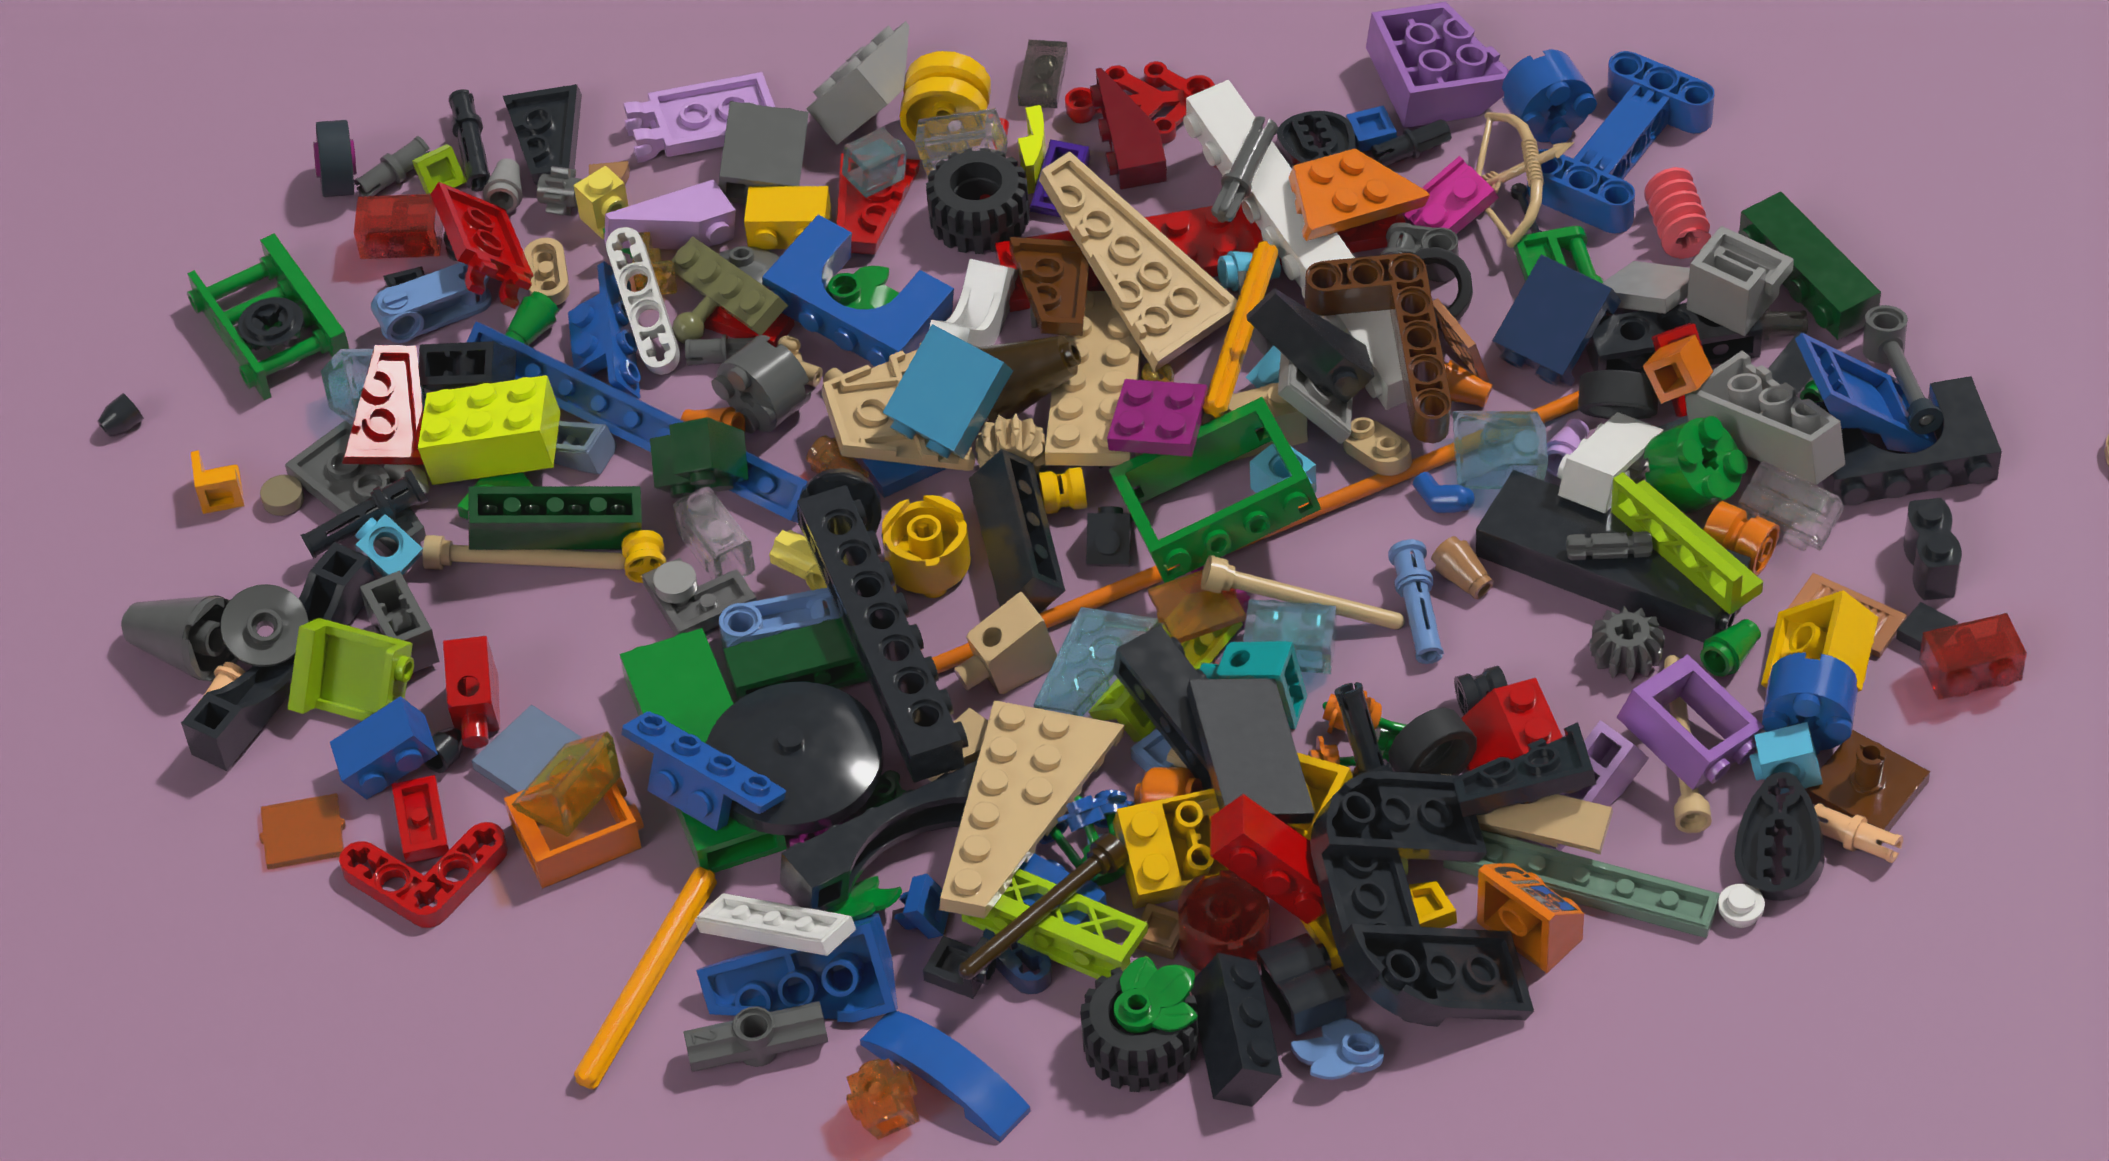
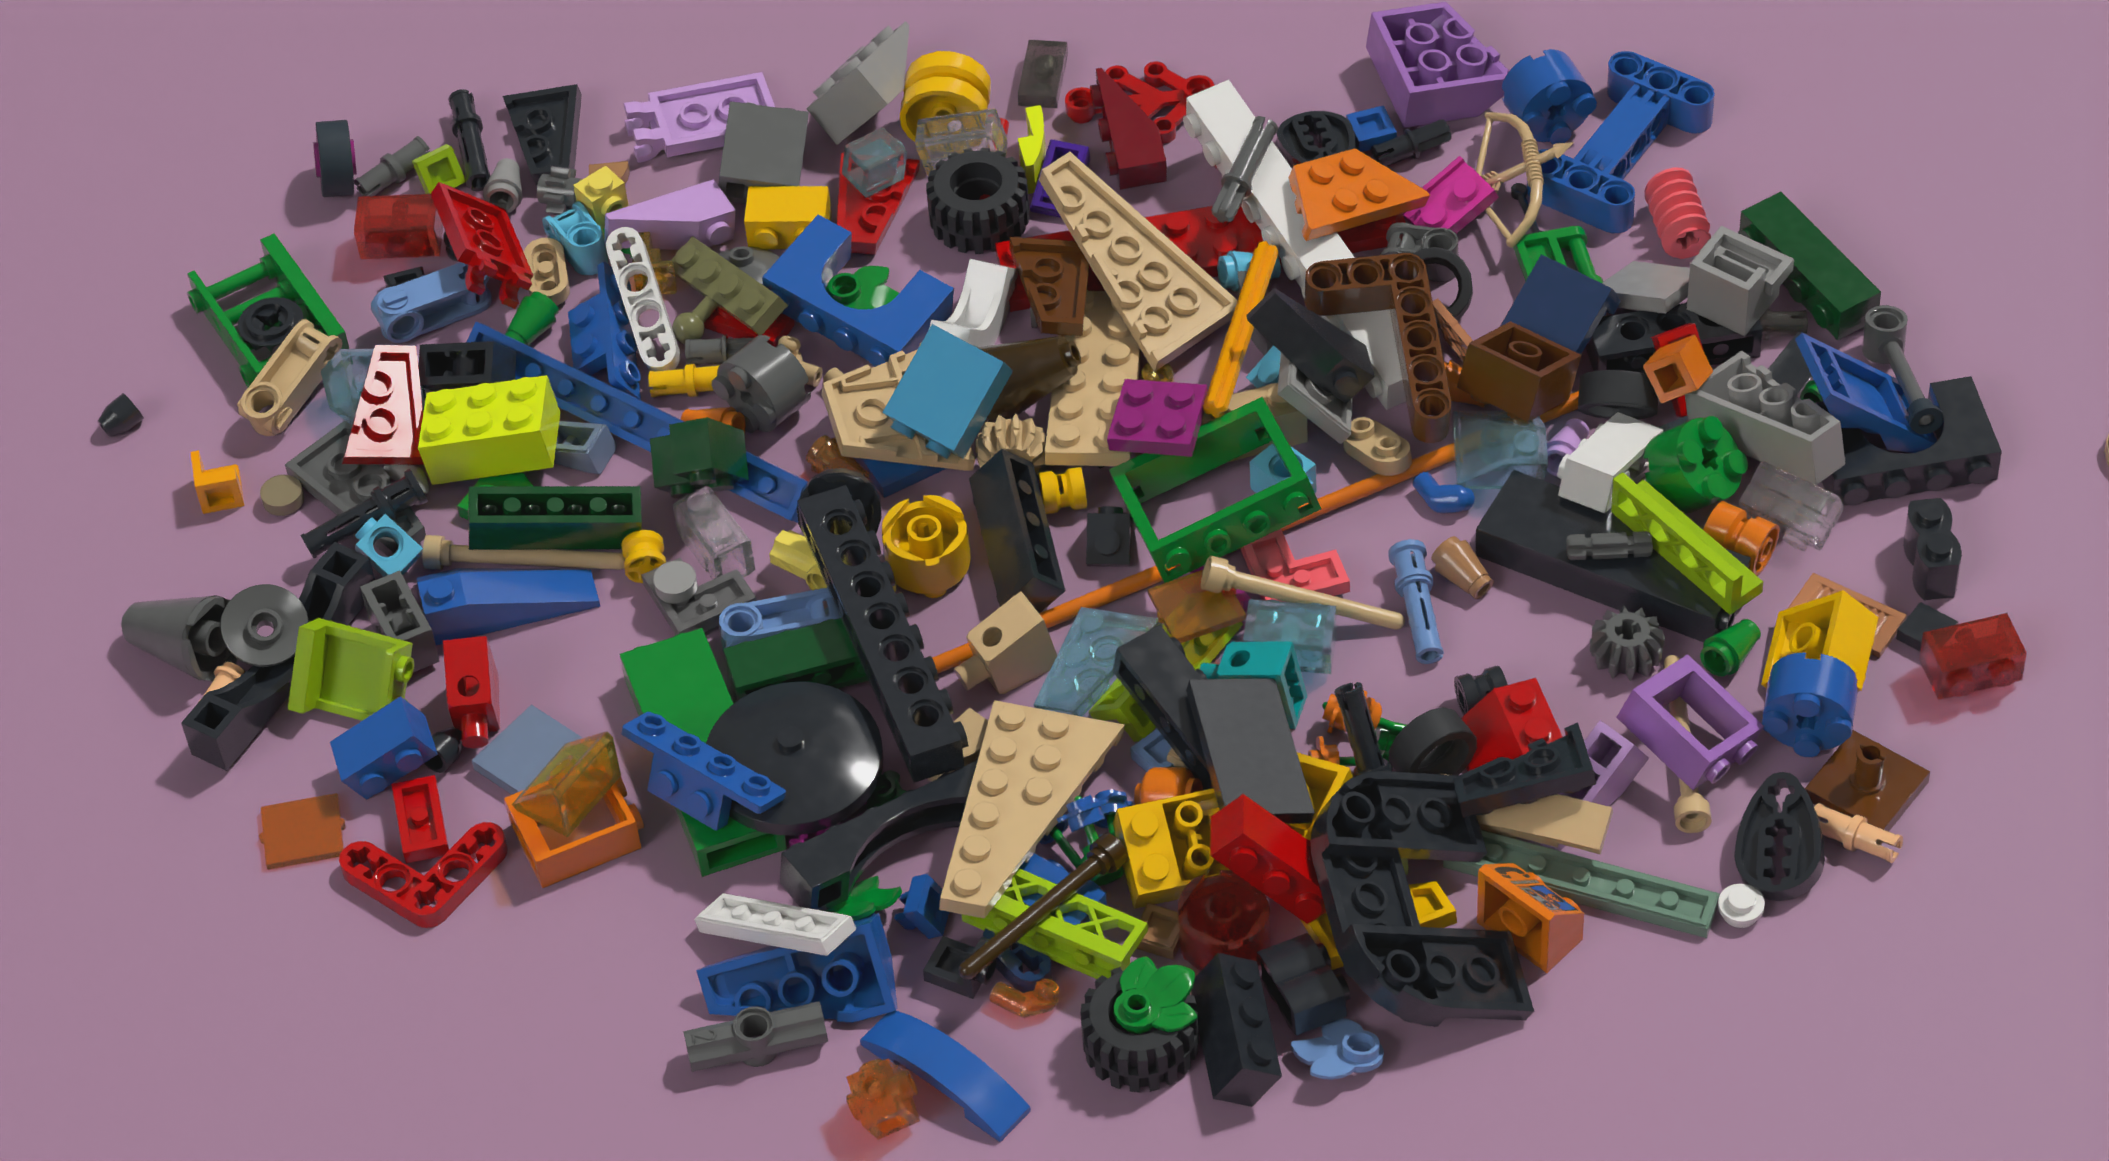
light orange axle [574,867,717,1090] -> none
medium azure brick [1750,722,1823,794] -> none
none -> tan piece [237,319,342,436]
none -> blue wedge [417,568,600,646]
none -> medium azure piece [542,201,608,275]
none -> yellow pin [648,364,720,398]
none -> clear orange arm [989,979,1060,1018]
none -> coral plate [1241,529,1350,614]
none -> reddish brown brick [1457,321,1582,422]

